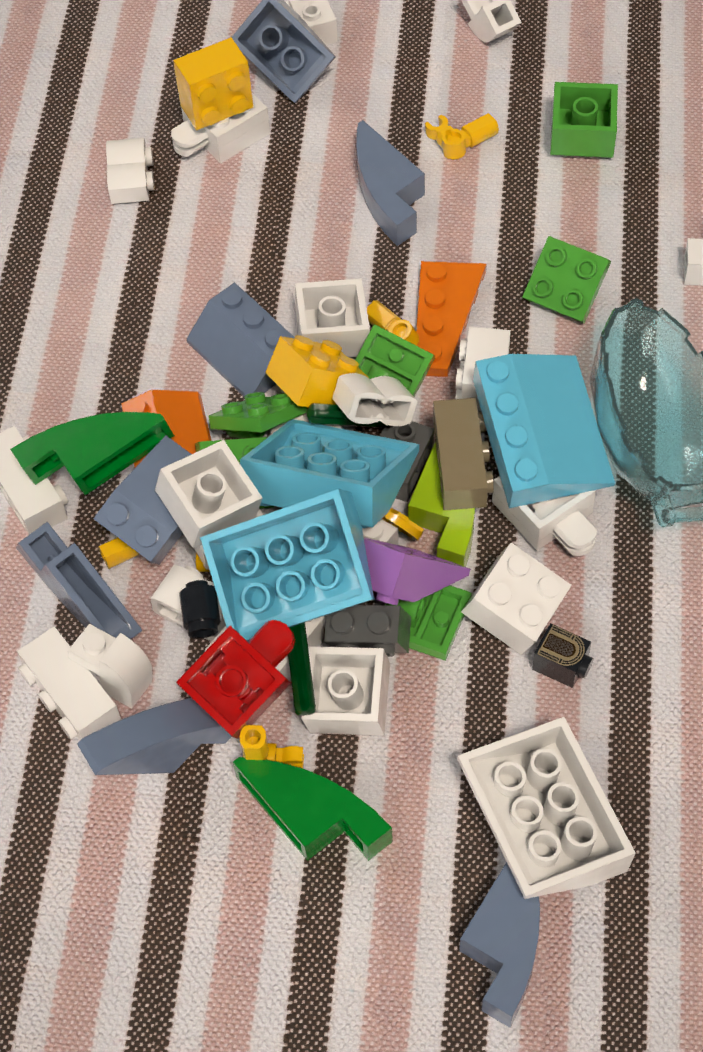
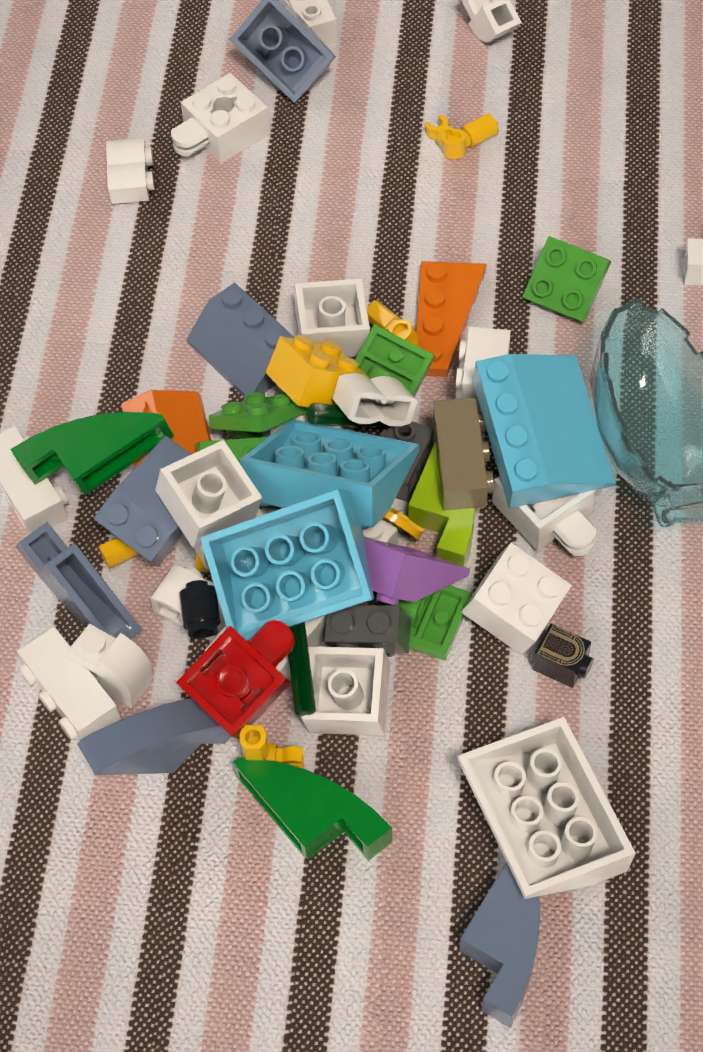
yellow brick [173,37,253,131] -> none
sand blue slope [356,120,425,246] -> none
bright green brick [550,82,618,158] -> none

